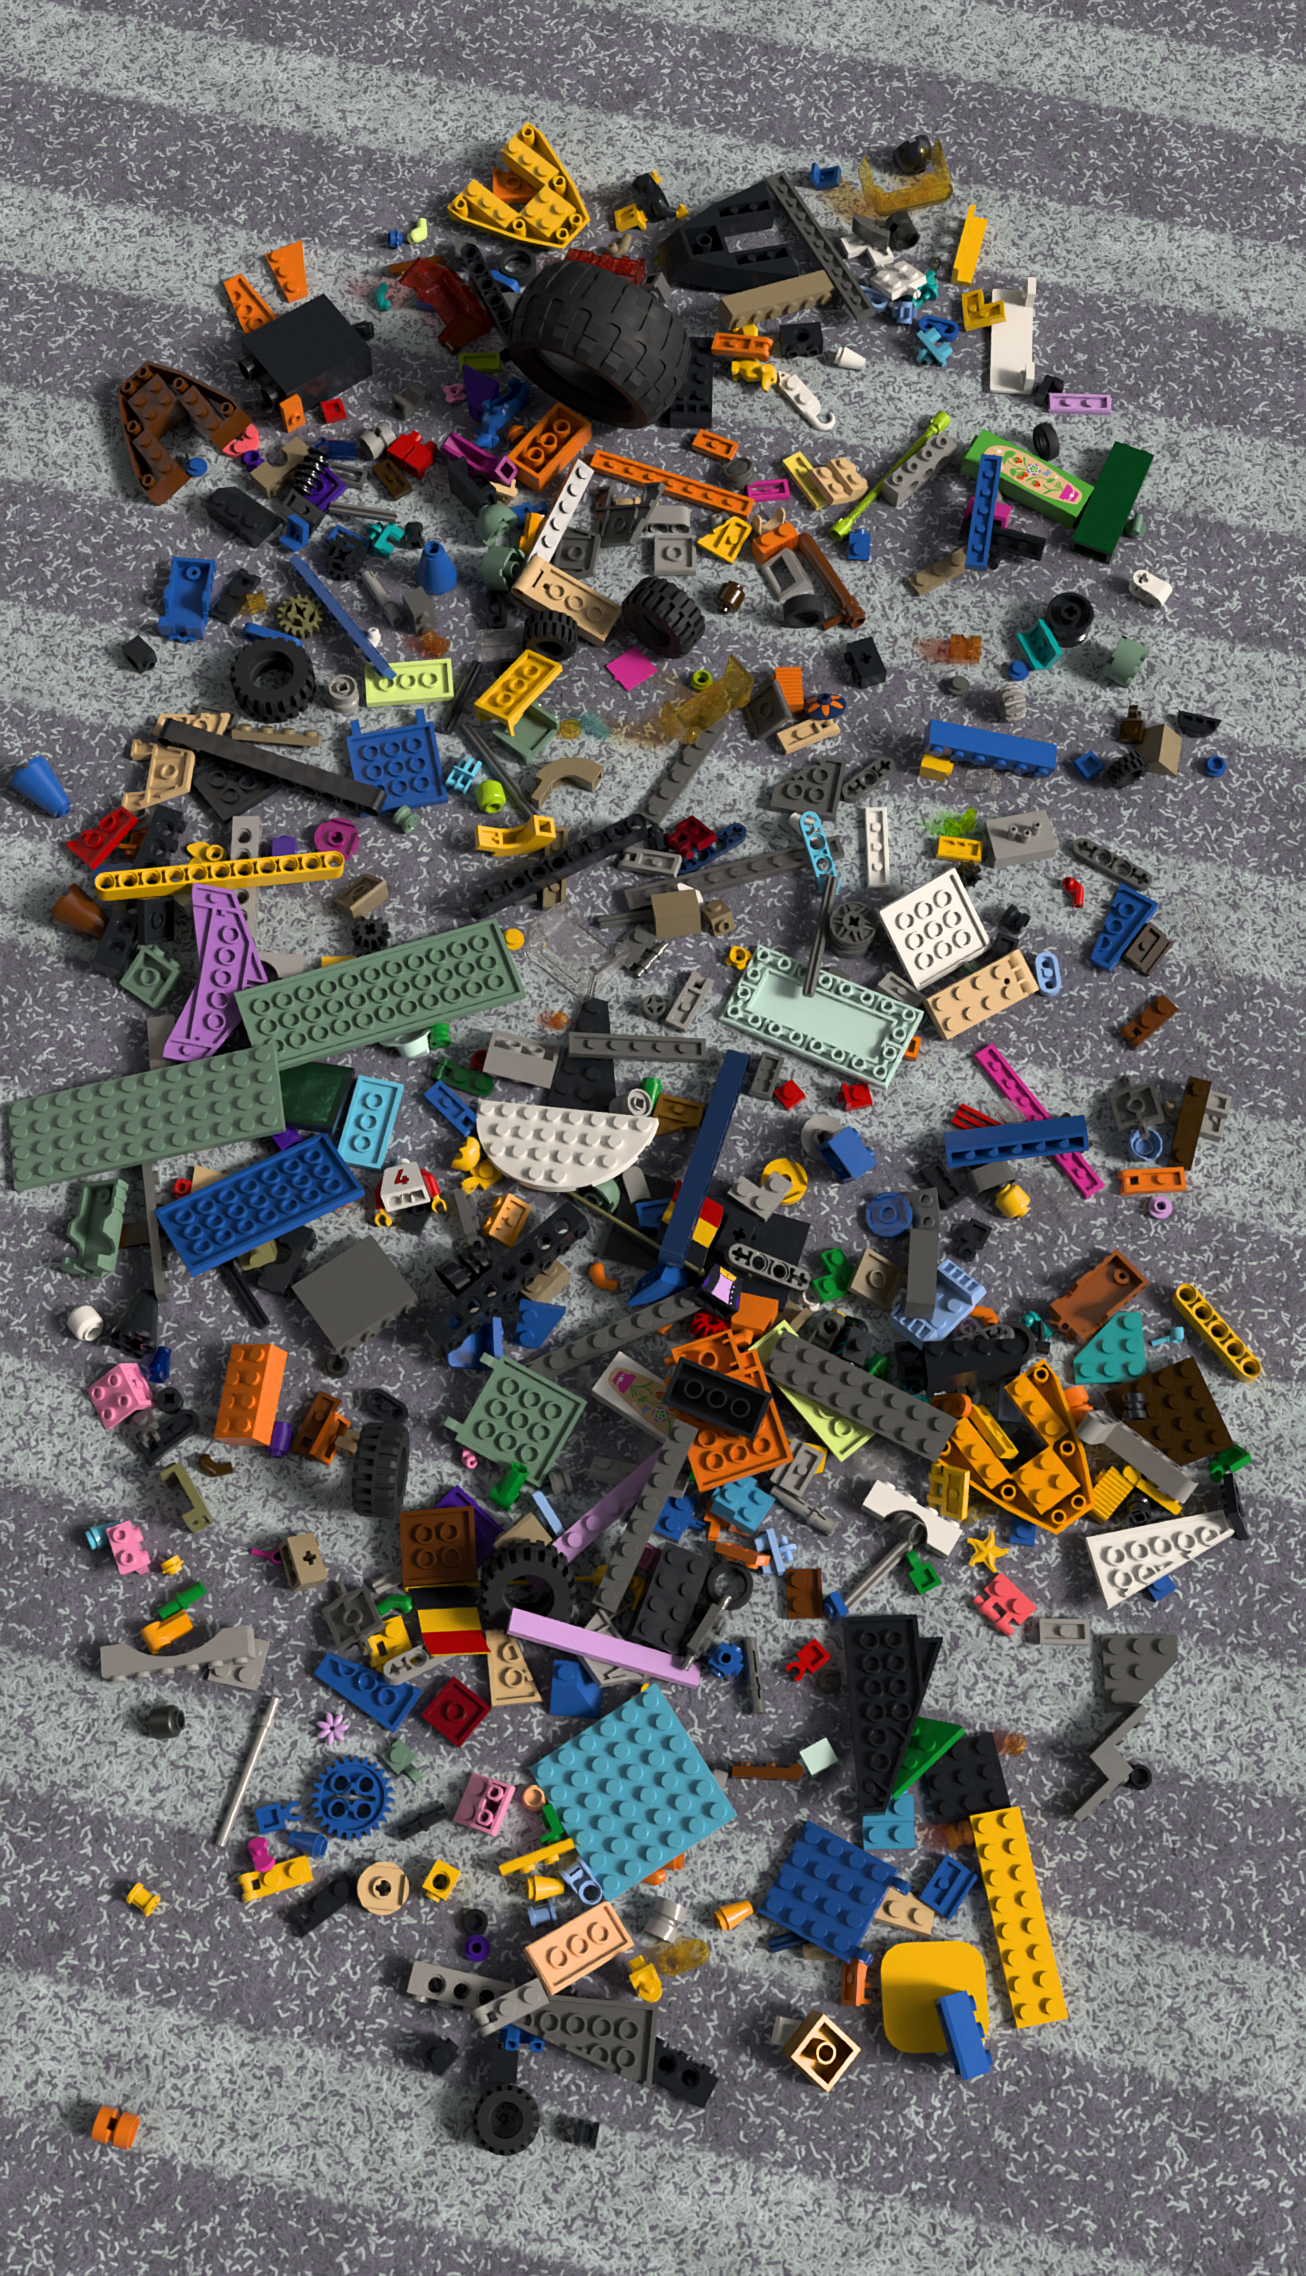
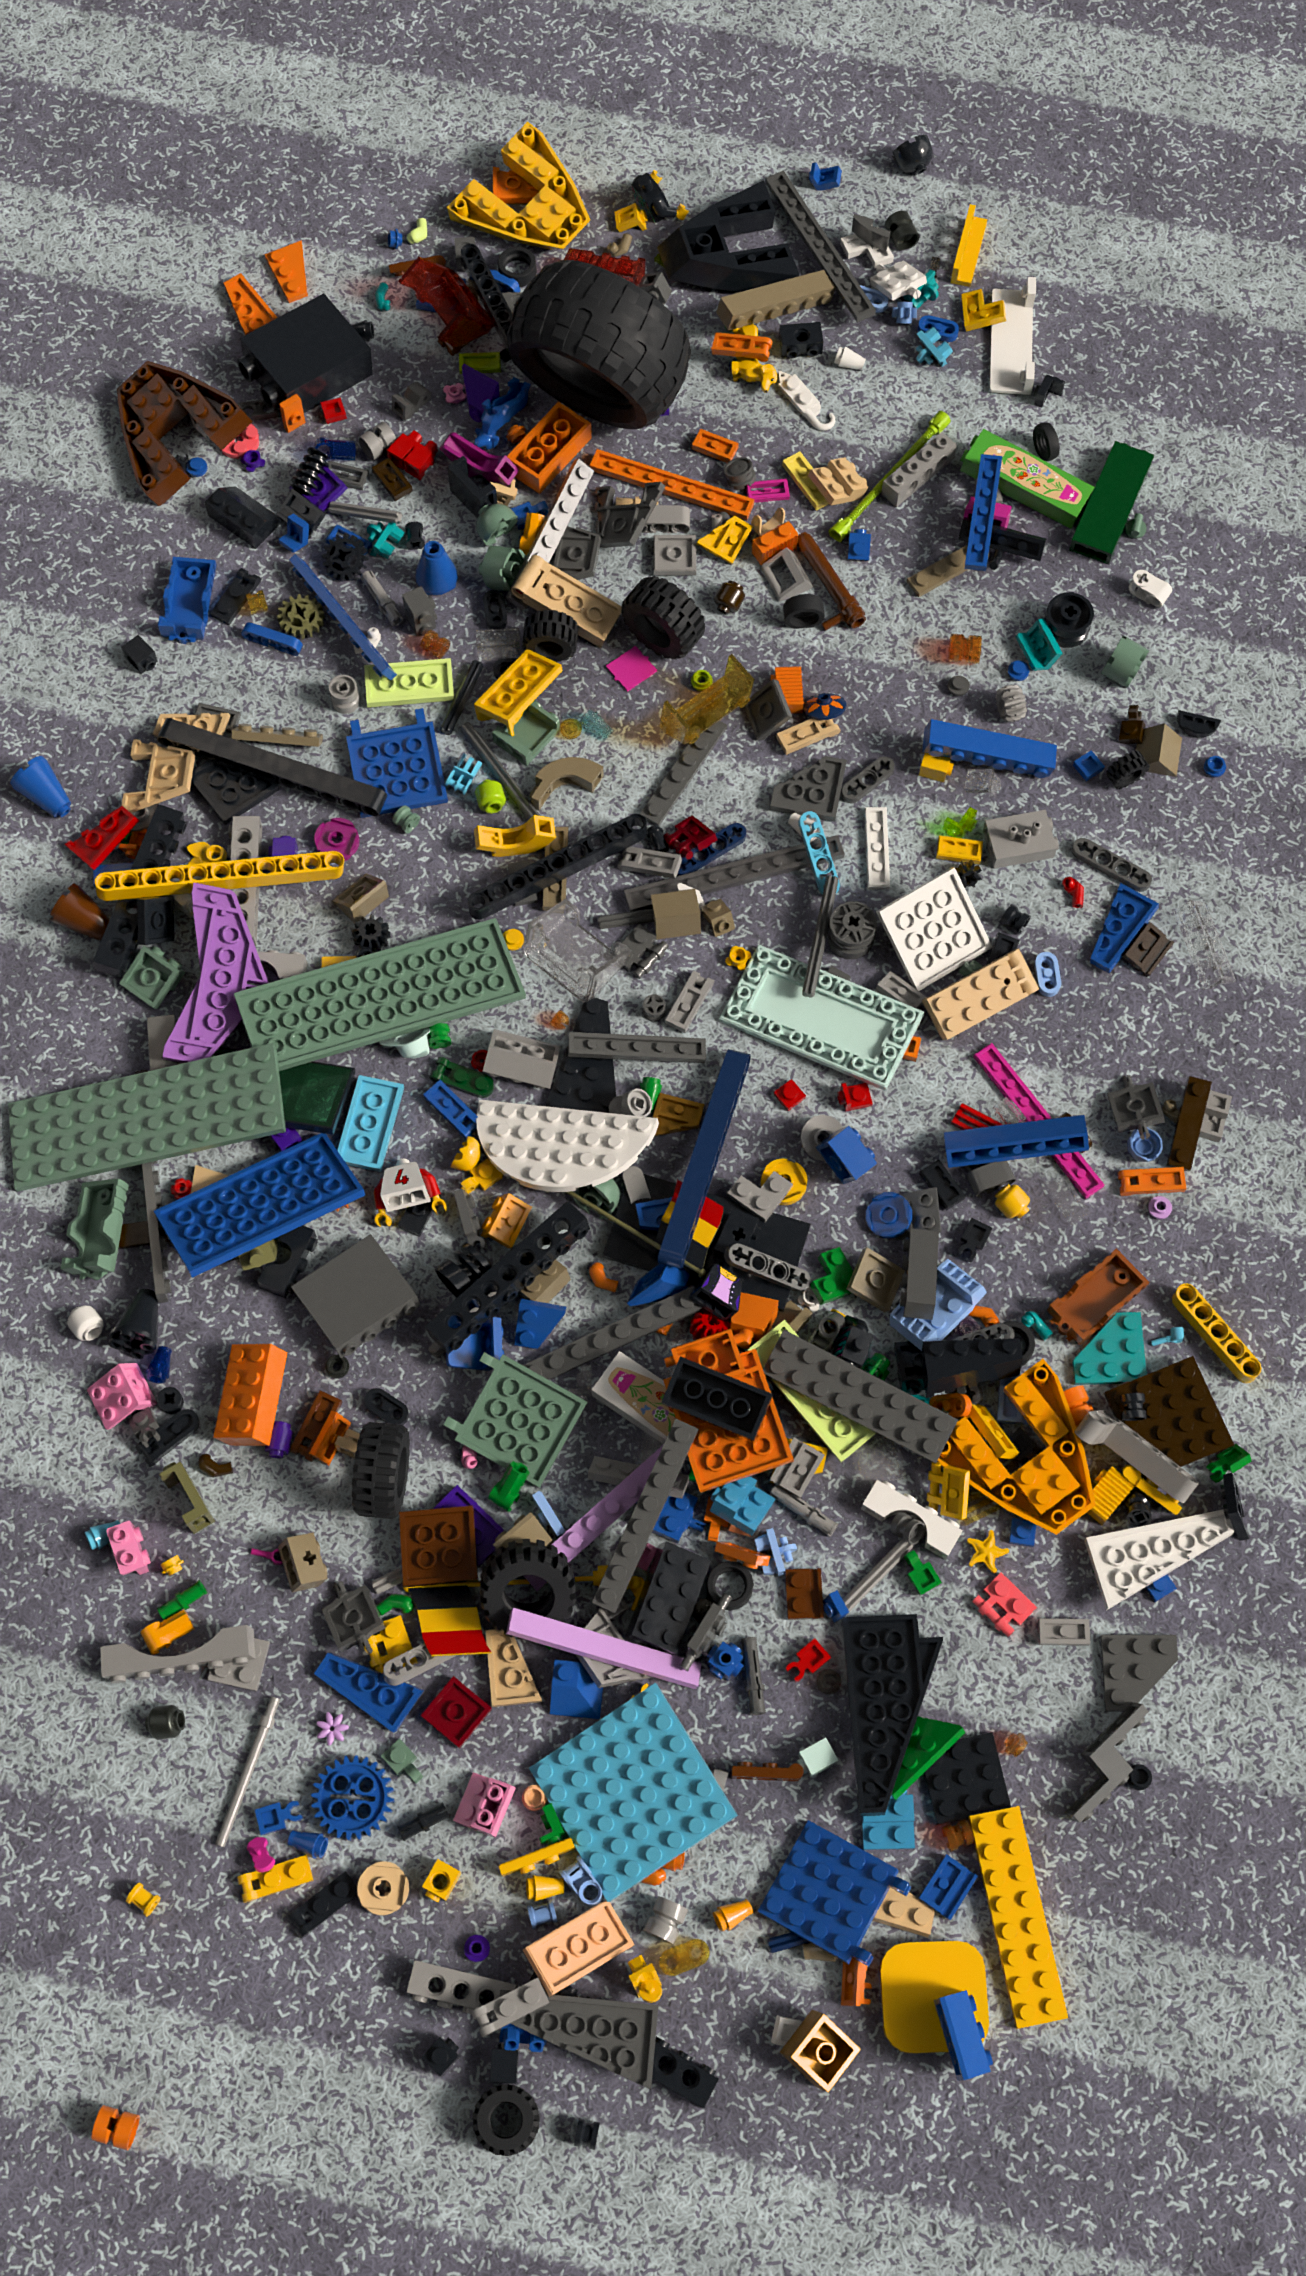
black axle [220,1260,270,1329] -> none
black tyre [230,637,316,723] -> none
dark tan arch [250,437,309,500] -> none
black tile [462,1909,488,1936] -> none
dark grey wheel [548,1468,573,1497] -> none
black hinge [670,337,714,429] -> none
dark grey plate [748,1051,785,1101] -> none
black brick [844,636,887,689] -> none
clear yellow windscreen [857,140,953,217] -> none
black hand [1036,1320,1051,1355] -> none
lavender tile [1048,393,1111,415] -> none
reddish brown plate [1118,994,1179,1050] -> none

